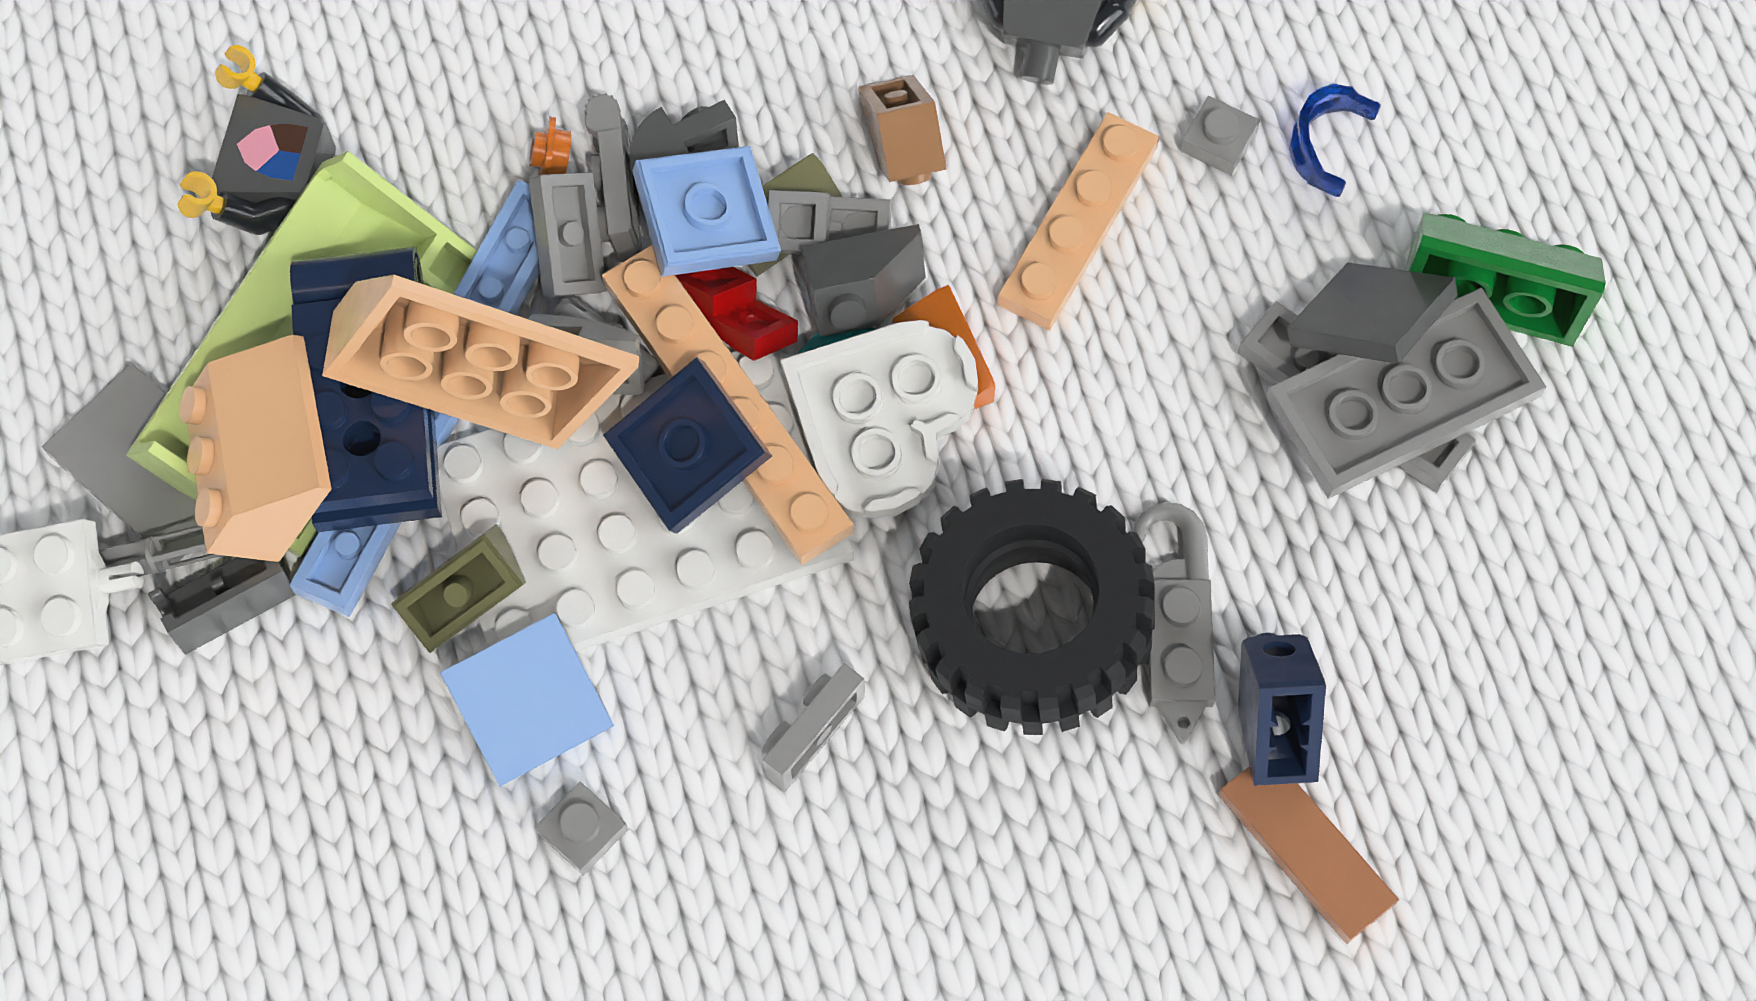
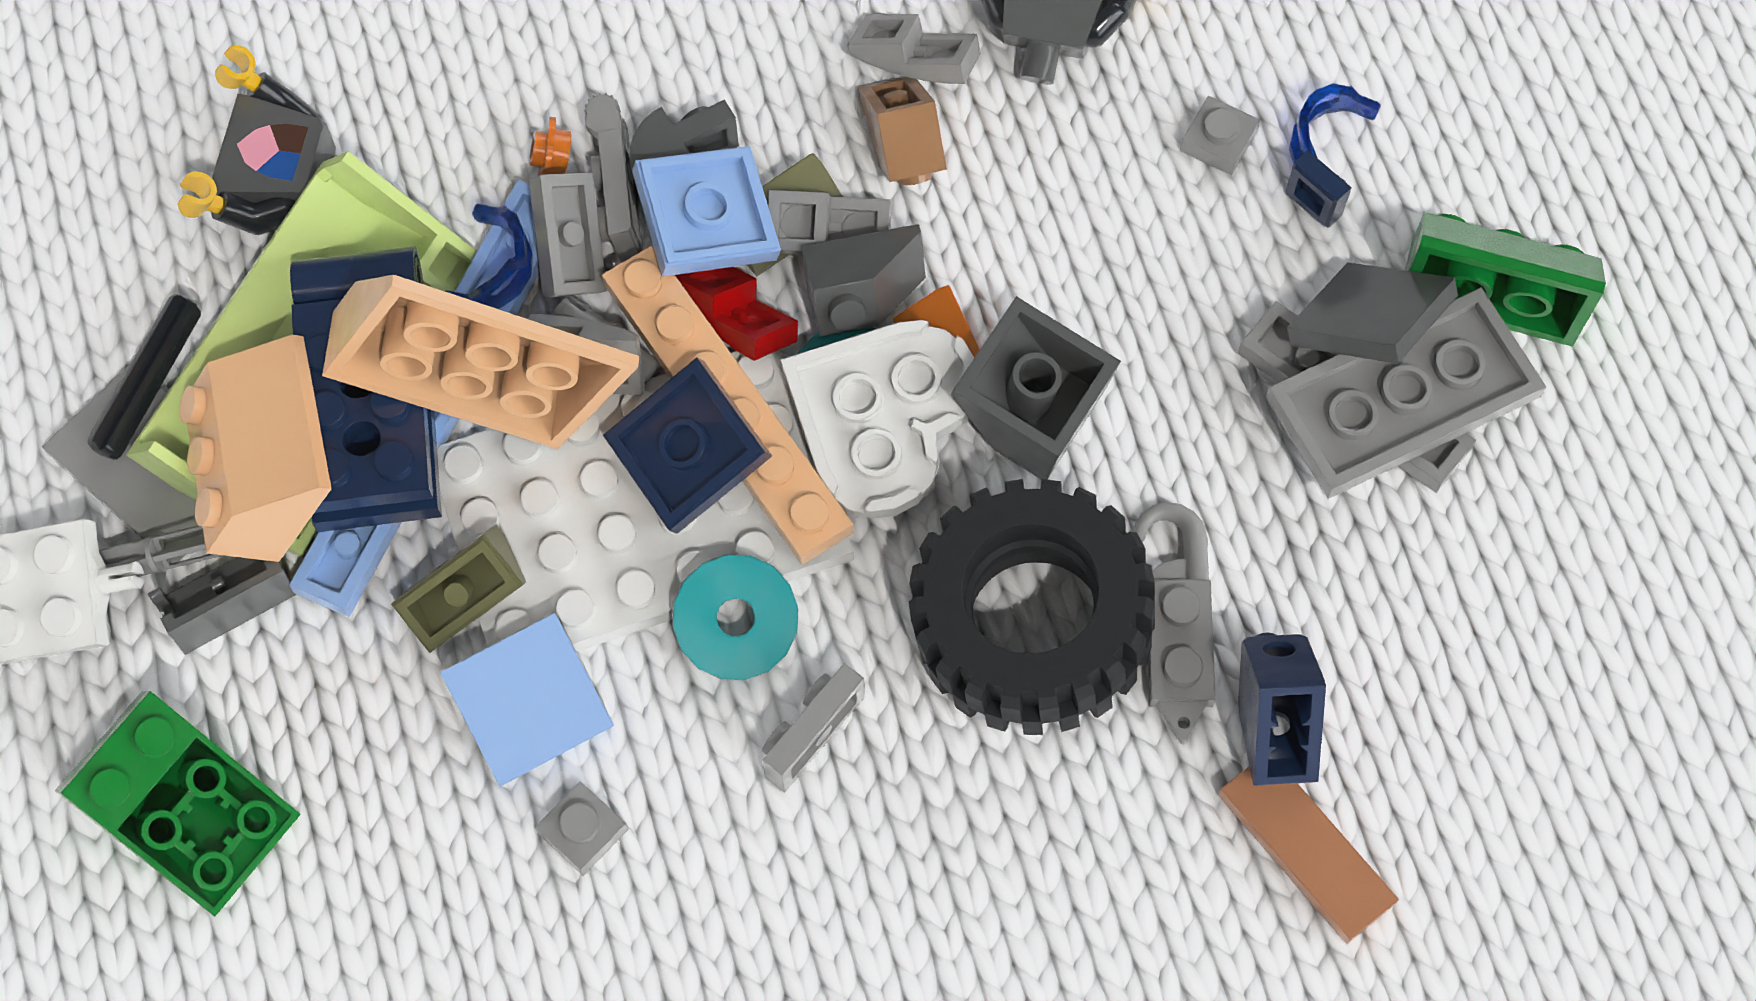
light nougat plate [998,112,1160,331] -> none
none -> green slope [55,691,301,917]
none -> black axle [88,294,201,460]
none -> clear blue helmet [445,204,534,309]
none -> teal tile [672,555,798,680]
none -> light grey slope [847,14,981,84]
none -> dark grey slope [951,296,1121,480]
none -> dark blue tile [1285,150,1352,228]

